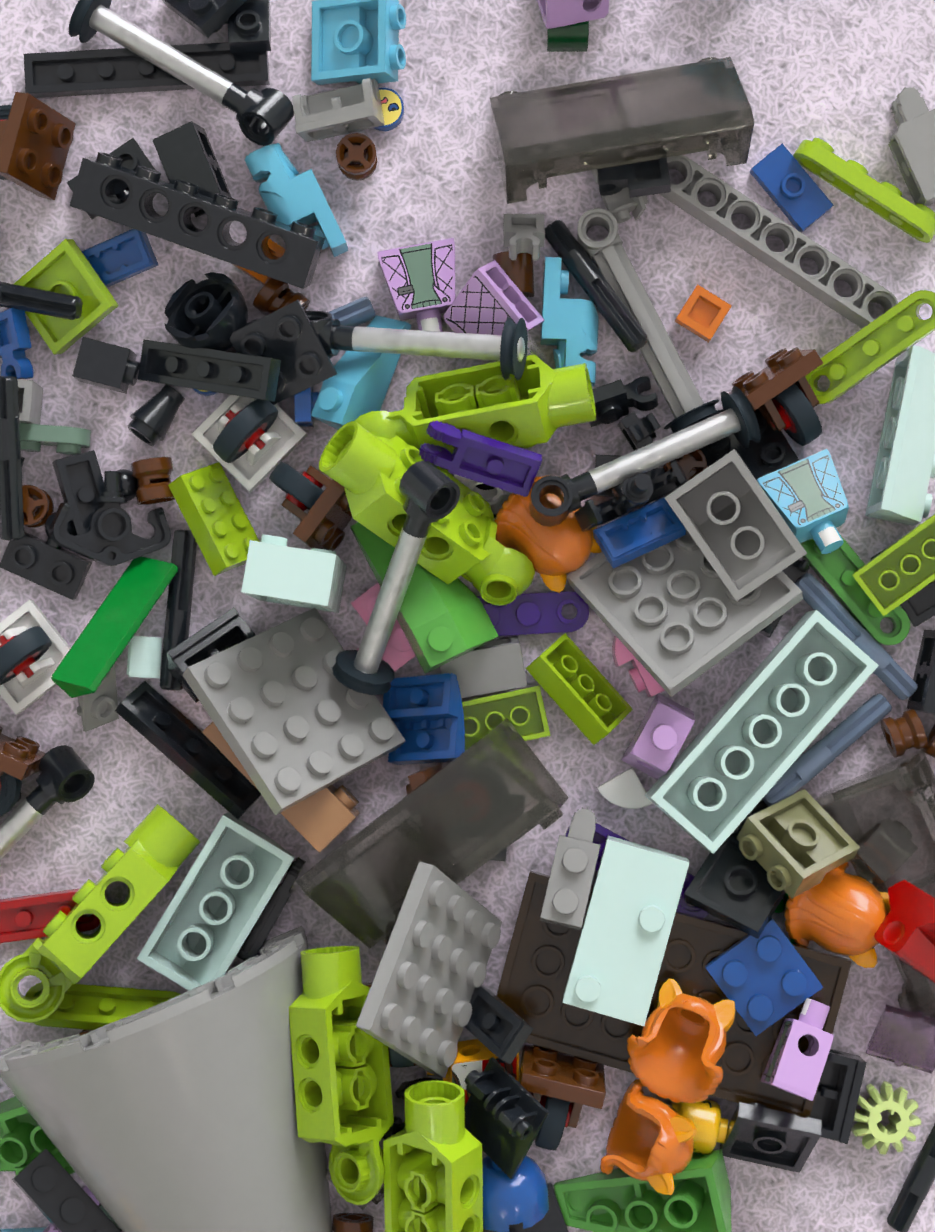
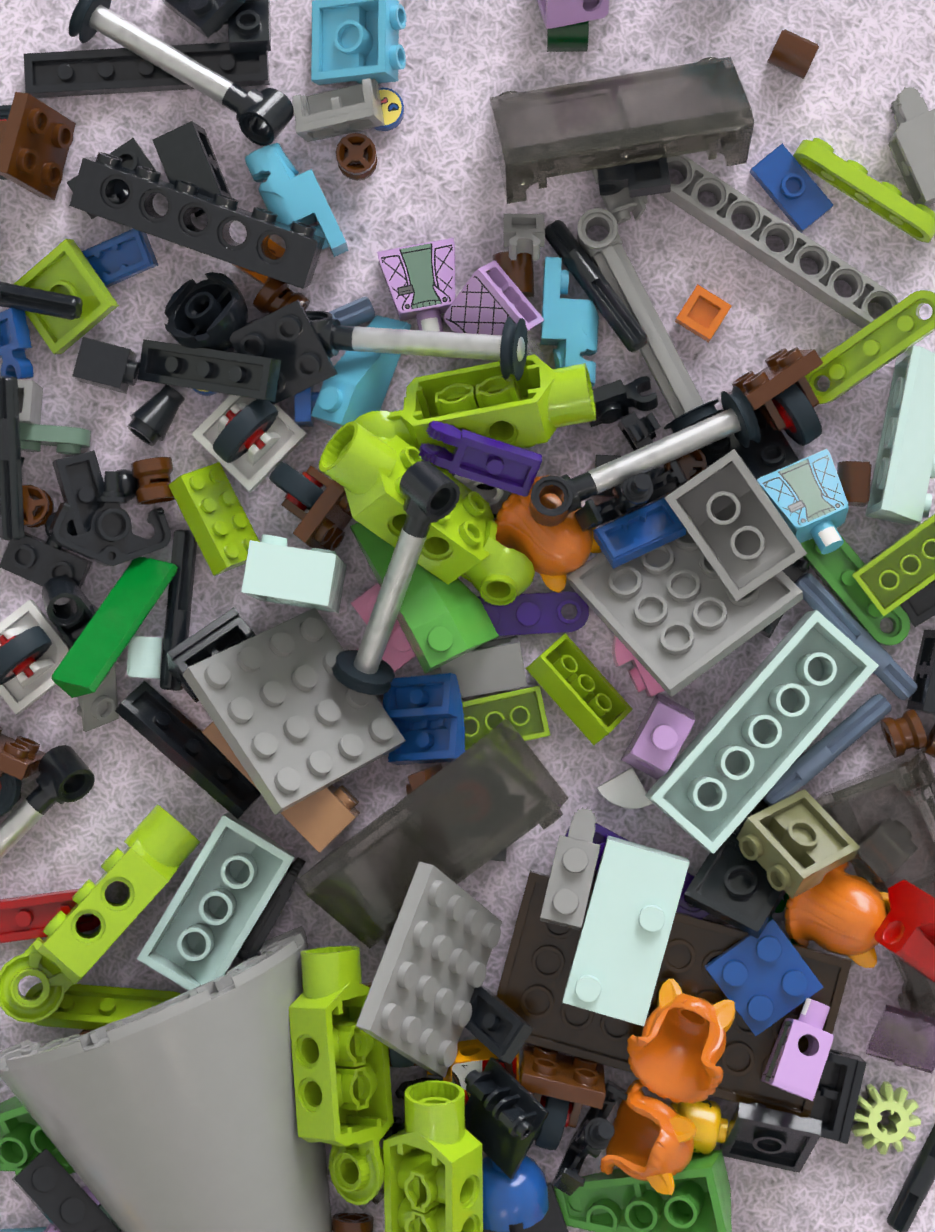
none -> black piece [42,576,98,649]
none -> black piece [552,1080,628,1196]
none -> reddish brown brick [767,29,819,79]
none -> reddish brown brick [837,461,872,507]

